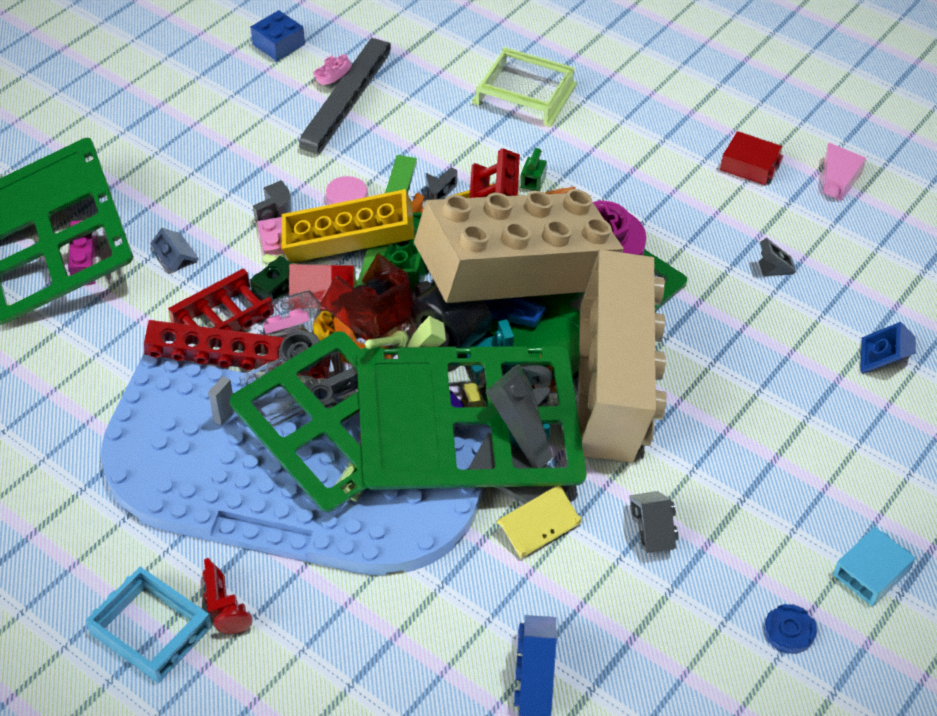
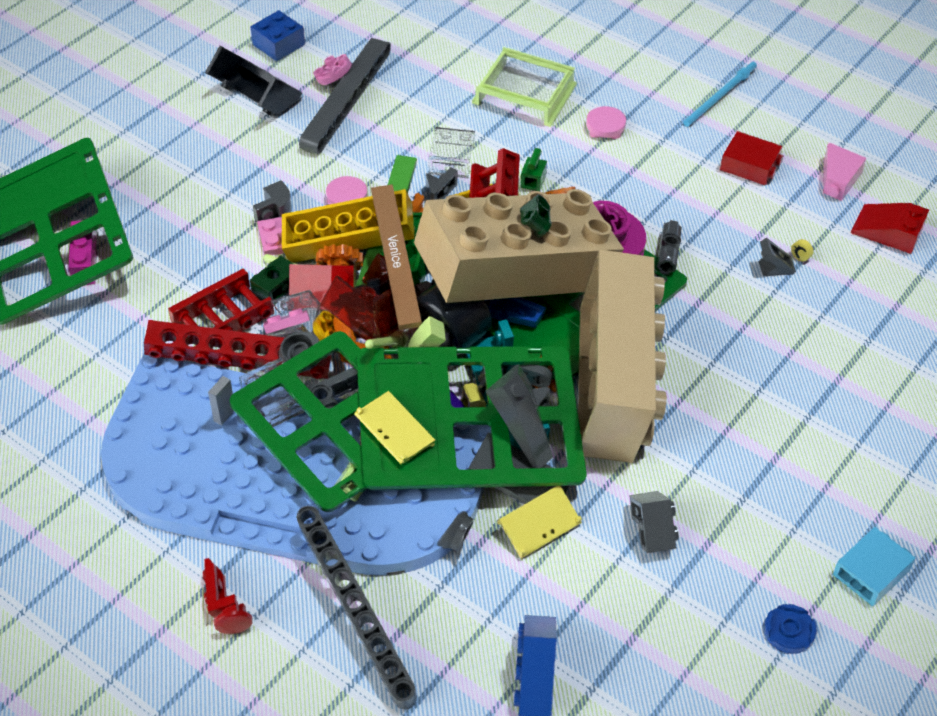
medium azure window [85,566,212,684] -> none
sand blue panel [150,228,199,272] -> none
blue slope [860,321,916,374] -> none
none -> black windscreen [205,45,303,117]
none -> dark grey beam [296,506,417,709]
none -> orange gear [316,244,363,271]
none -> light yellow door [354,391,435,465]
none -> medium nougat tile [371,184,422,330]
none -> clear panel [428,127,475,179]
none -> dark grey piece [437,511,474,559]
none -> dark green piece [520,194,552,237]
none -> bright pink tile [586,106,626,139]
none -> dark grey piece [657,220,682,275]
none -> medium azure bar [683,61,757,127]
none -> light yellow tile [791,239,813,262]
none -> red slope [851,203,930,254]

